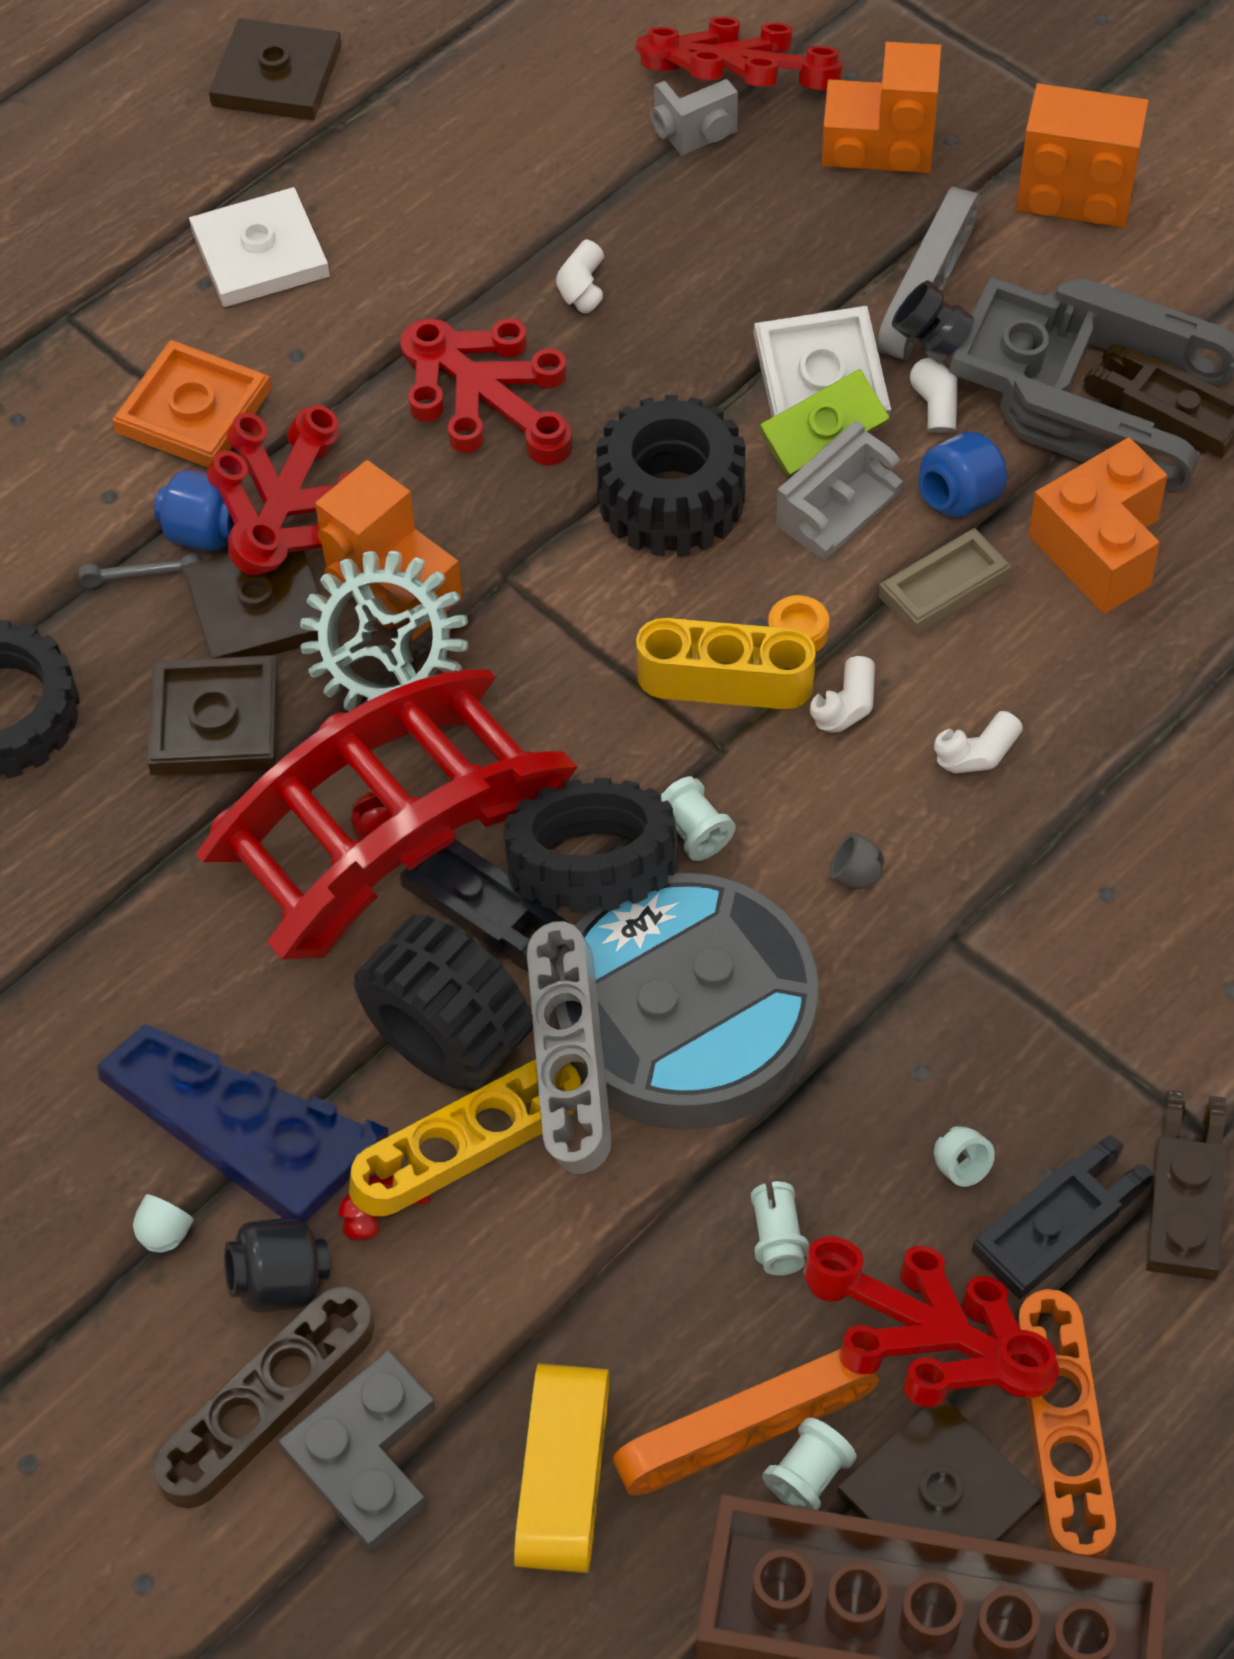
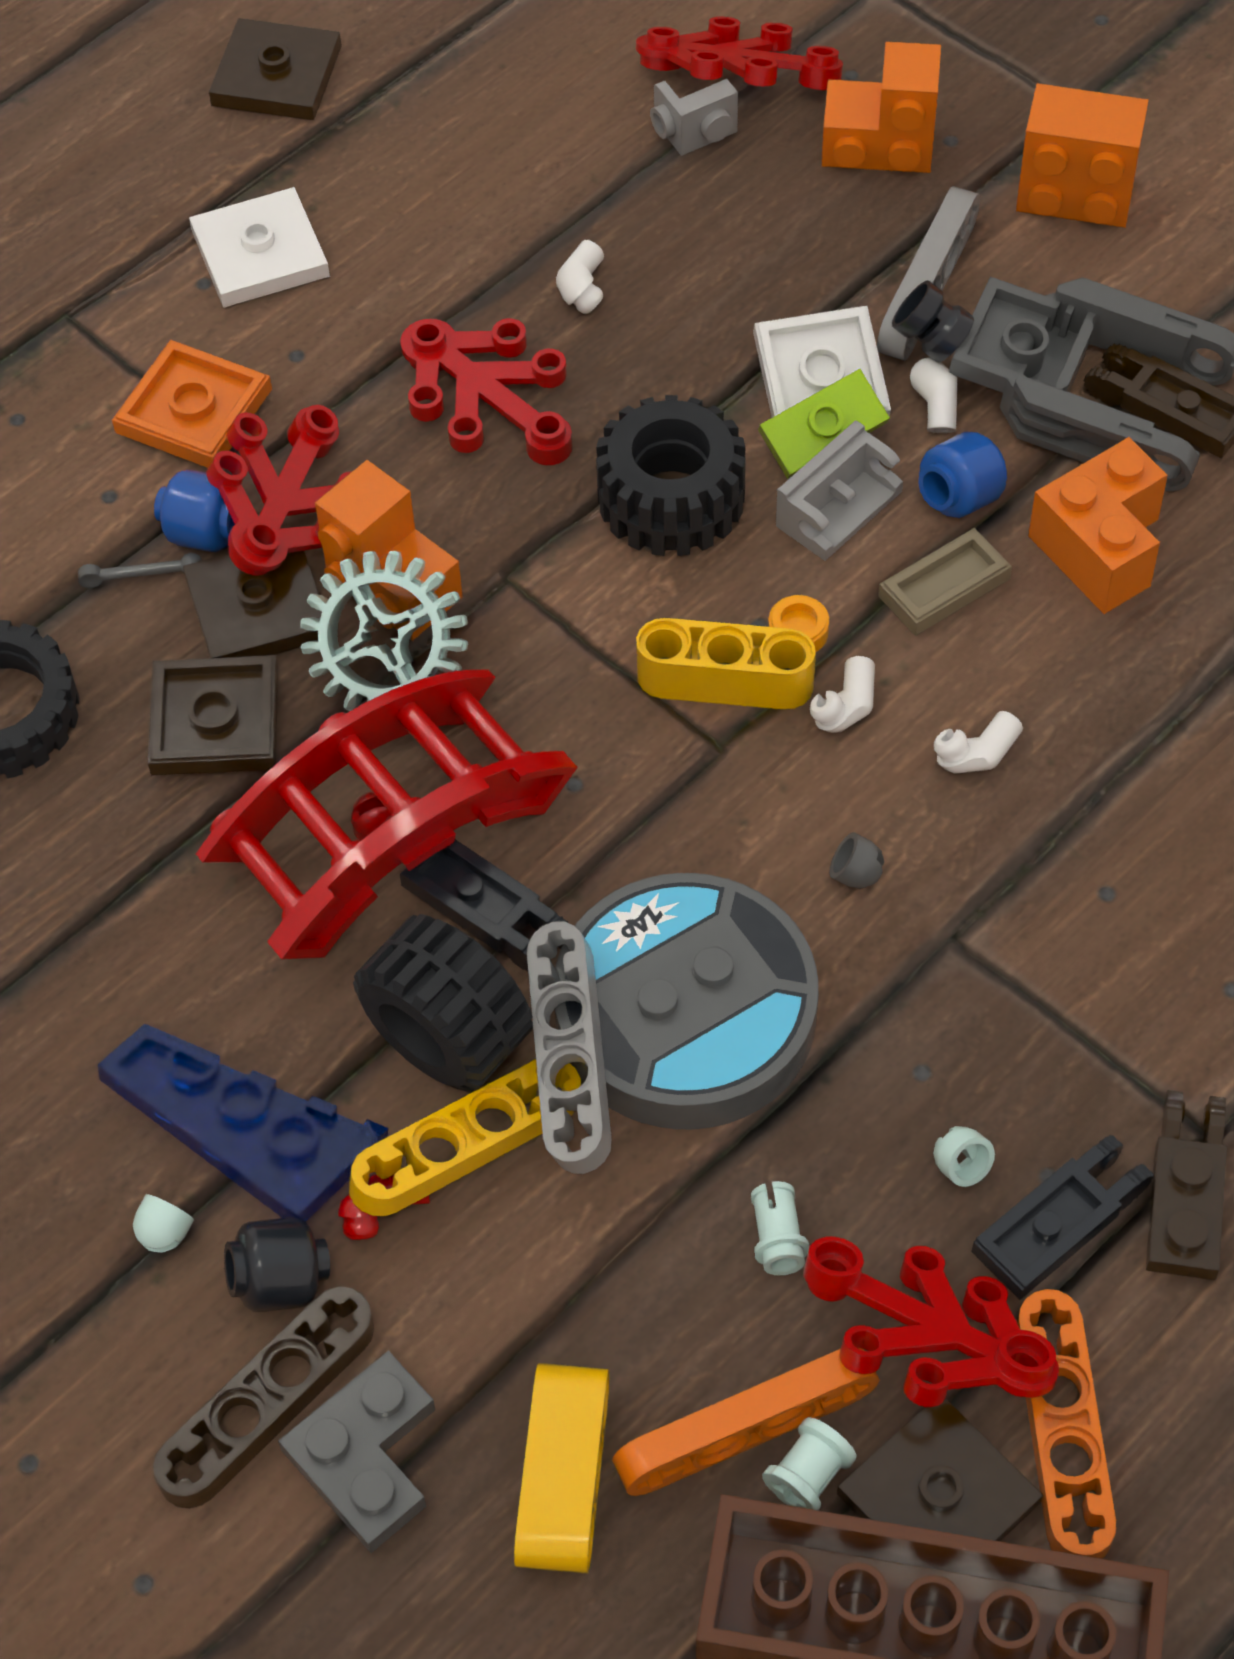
black tyre [504,778,678,913] -> none
light aqua bush [661,776,736,861] -> none

